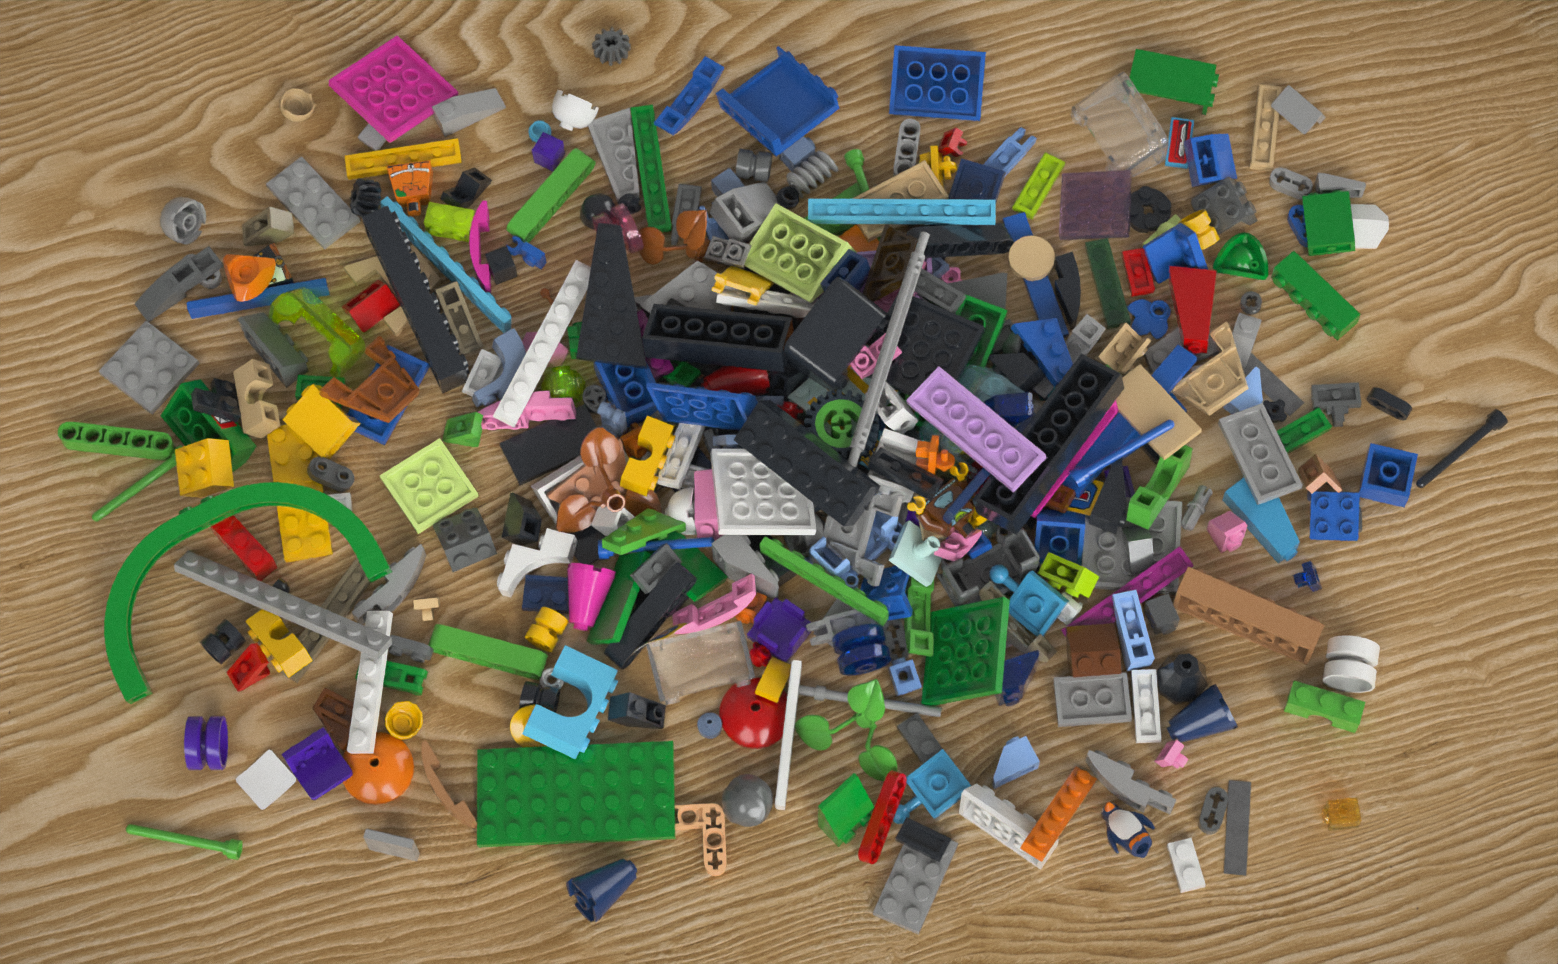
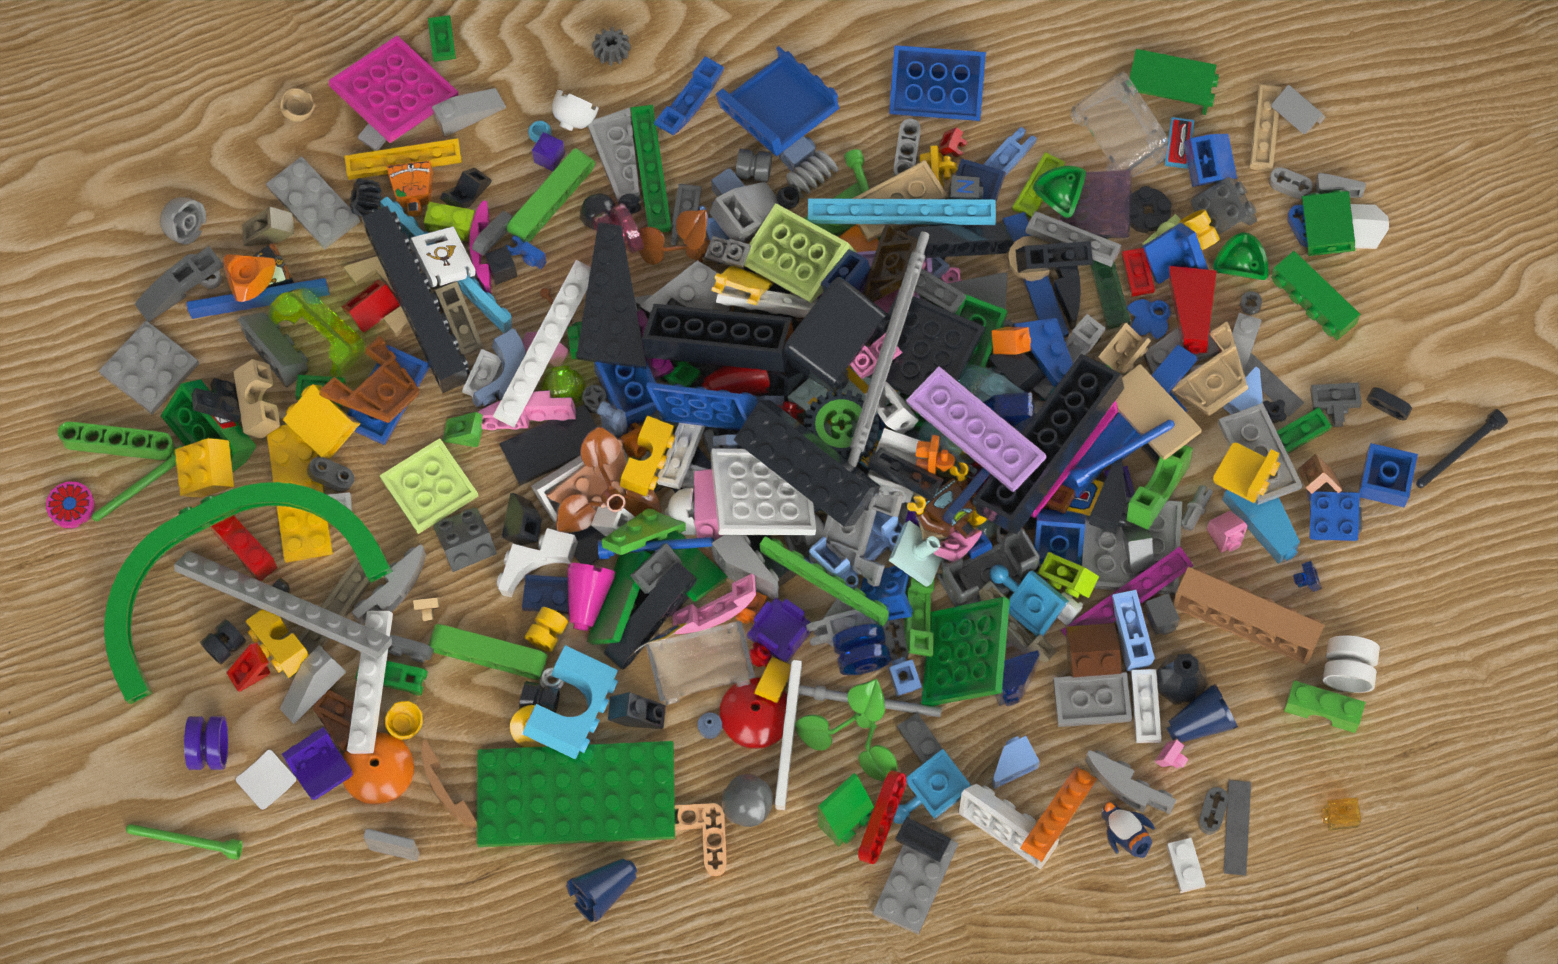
none -> tile [46,482,95,528]
none -> light grey slope [280,645,346,724]
none -> white container [410,227,475,287]
none -> green plate [428,15,456,62]
none -> dark grey beam [472,211,514,255]
none -> dark grey brick [949,175,983,200]
none -> orange brick [992,327,1031,354]
none -> black slope [1015,241,1093,273]
none -> light grey plate [1026,211,1121,267]
none -> green hat [1033,166,1086,218]
none -> yellow bracket [1213,442,1281,503]

